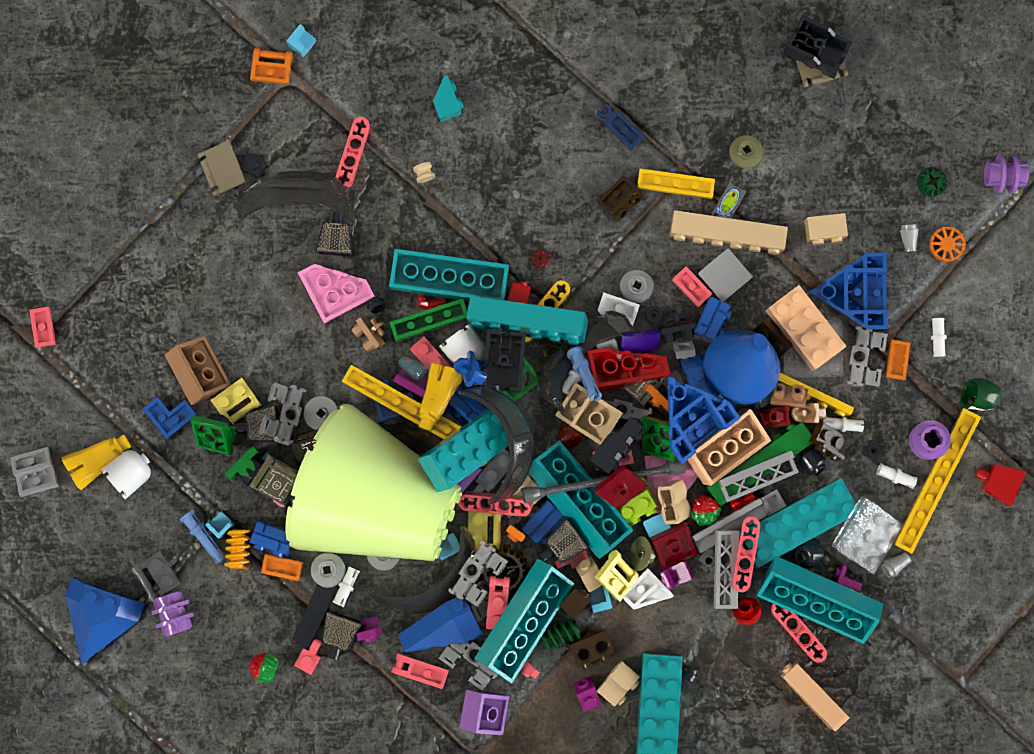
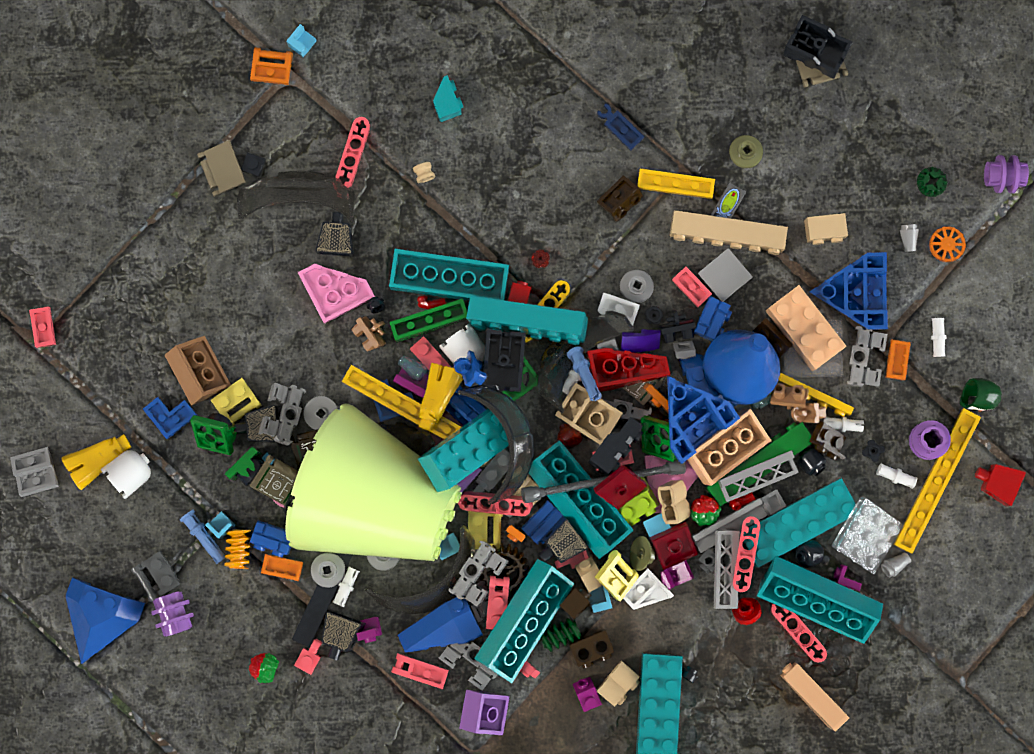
dark red hips [755,406,791,429] -> none

